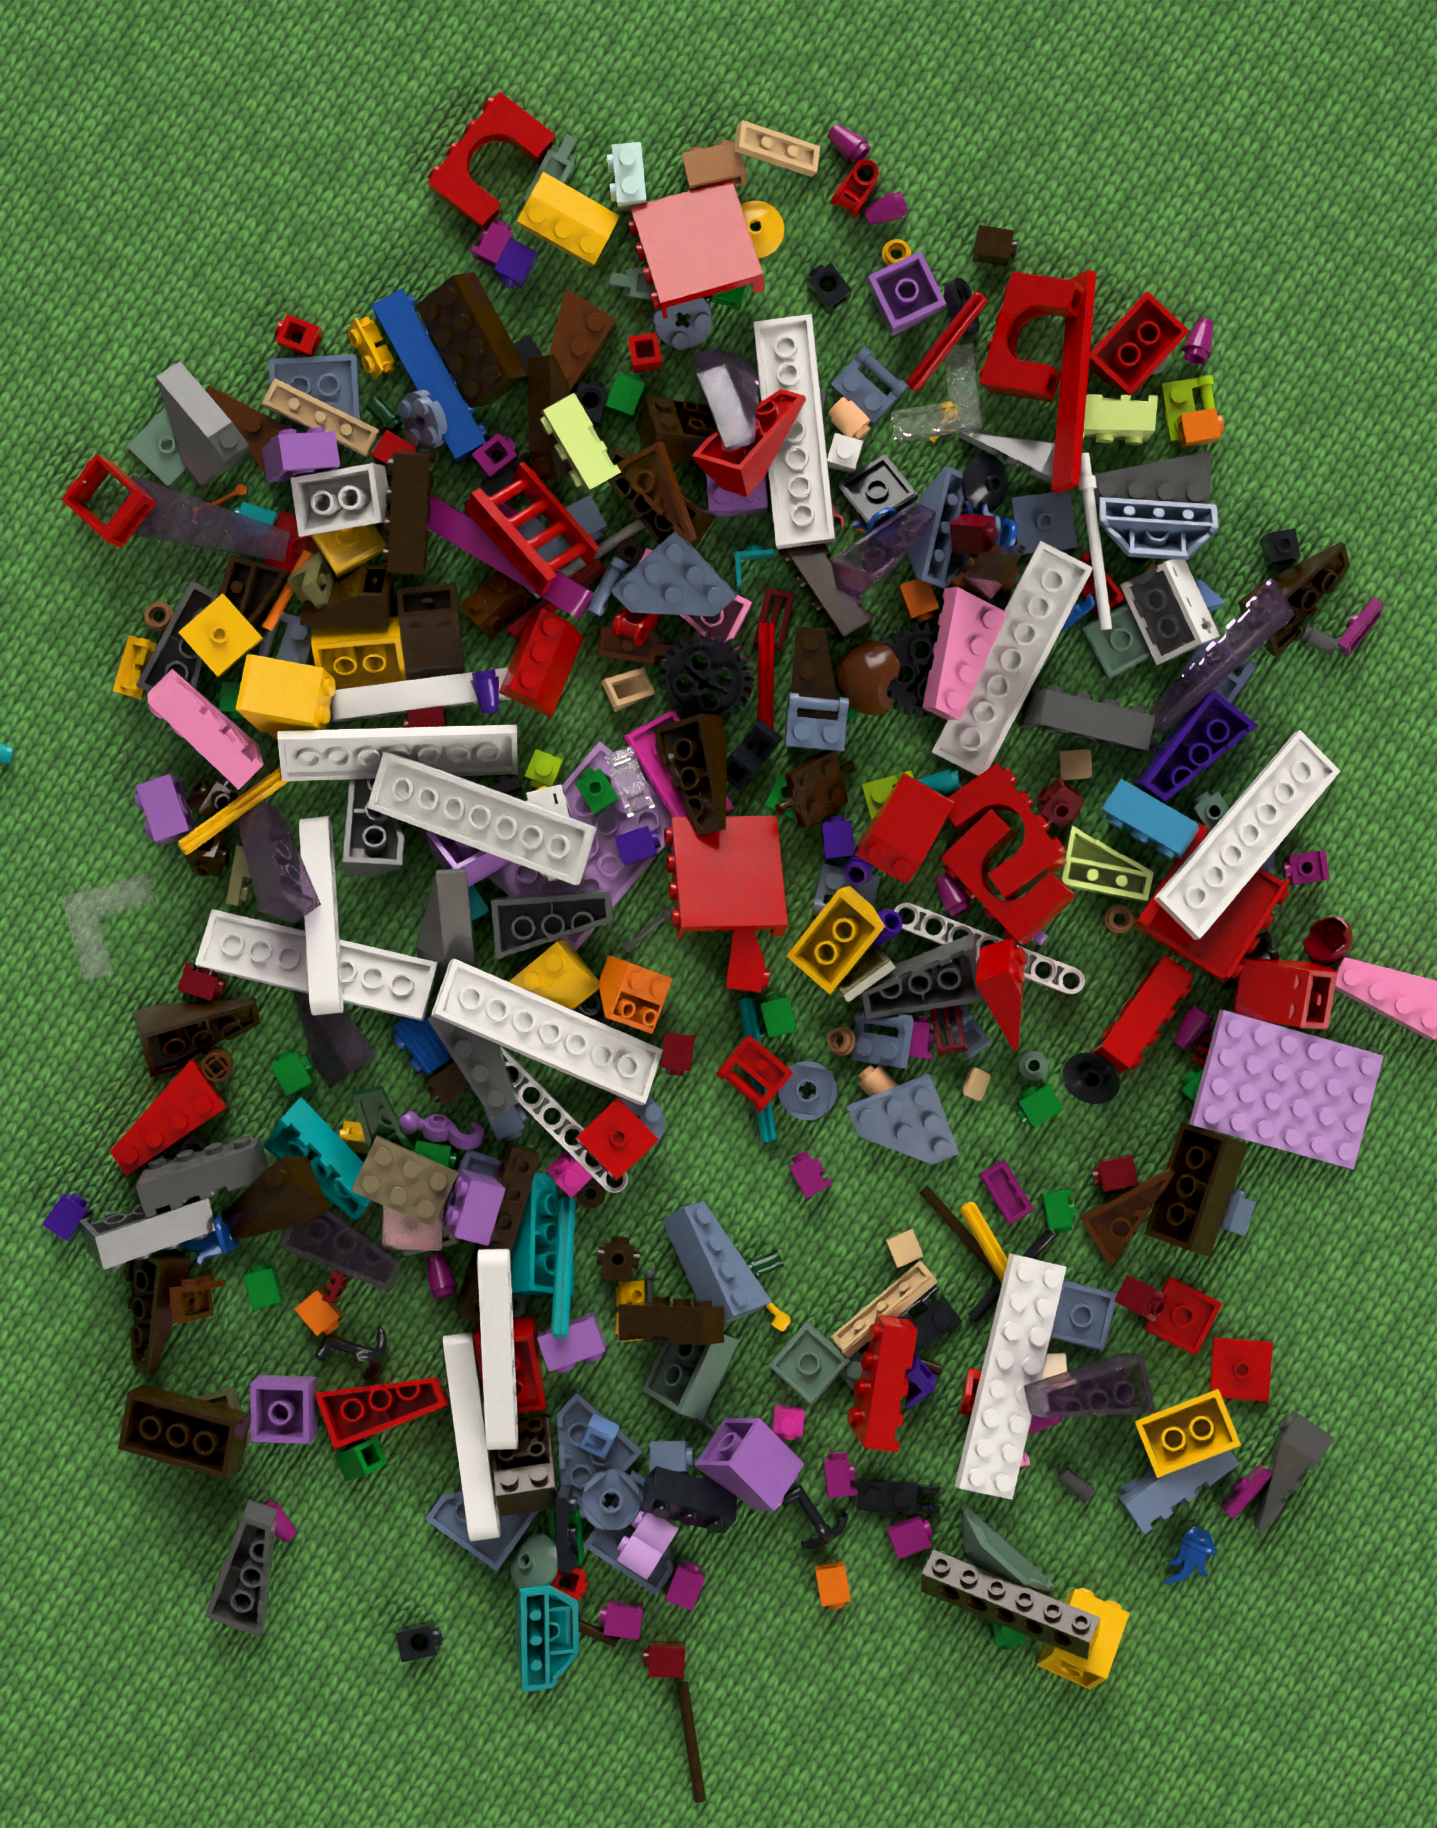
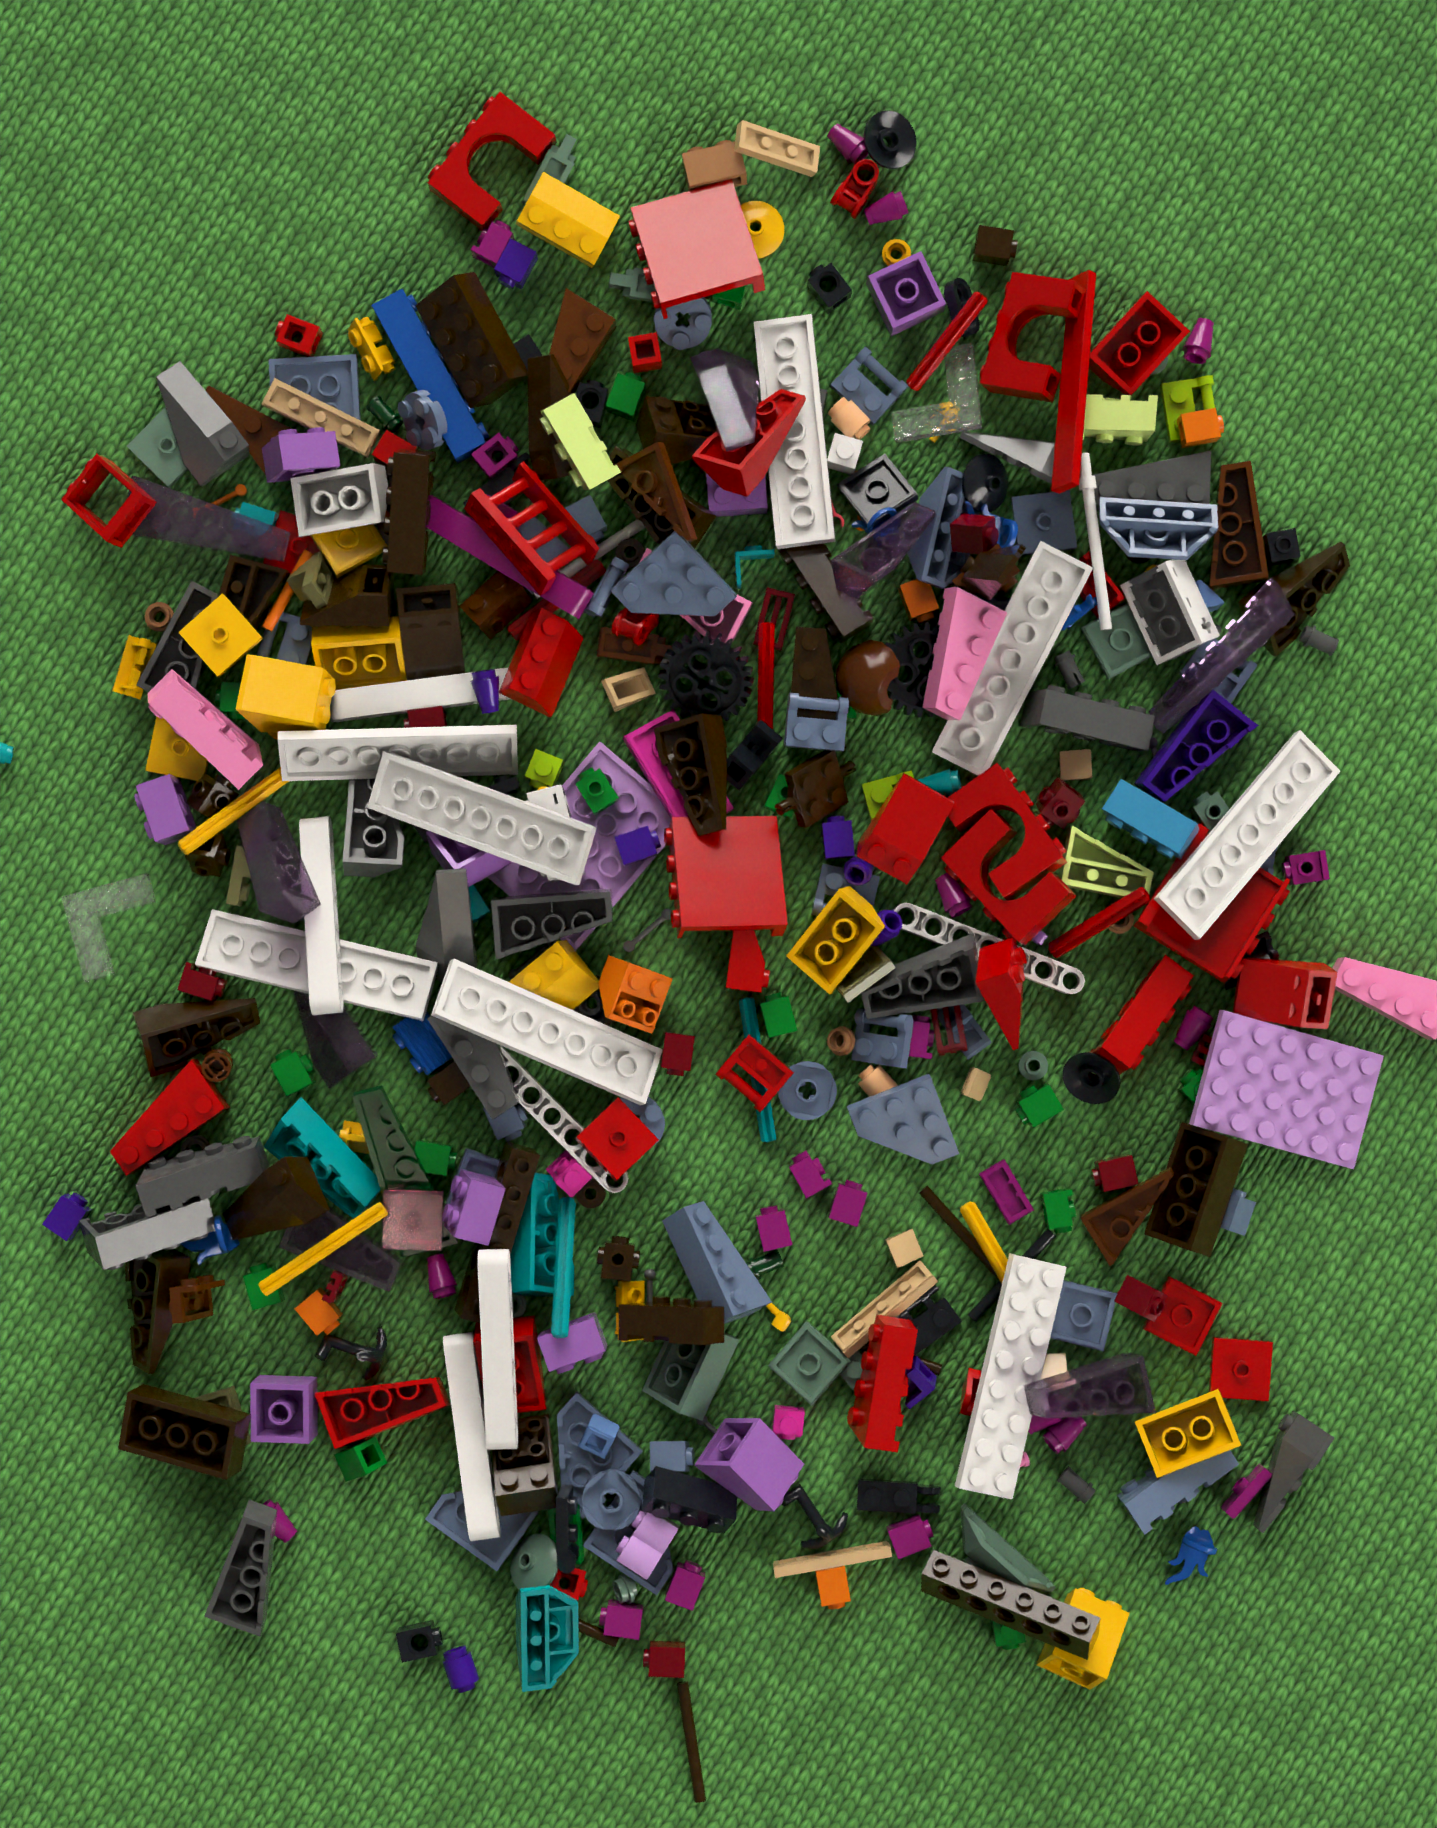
dark tan plate [351,1135,458,1228] -> none
medium lavender piece [398,1111,484,1150] -> none
clear brick [604,746,655,817] -> none
light aqua brick [607,142,647,212] -> none
magenta brick [823,1451,857,1498] -> none
dark red hair [1303,916,1353,962] -> none
magenta plate [1337,597,1383,657] -> none
none -> yellow plate [145,716,209,781]
none -> yellow axle [258,1202,388,1296]
none -> dark purple brick [442,1645,479,1693]
none -> sand green plate [612,1574,637,1604]
none -> magenta brick [755,1205,792,1252]
none -> tan tile [773,1541,892,1578]
none -> magenta brick [828,1179,868,1227]
none -> black dish [863,110,917,169]
none -> magenta cone [1042,1412,1087,1454]
none -> red axle [1048,887,1150,958]
none -> dark grey pin [1053,650,1085,690]
none -> reddish brown wedge [1209,461,1269,590]

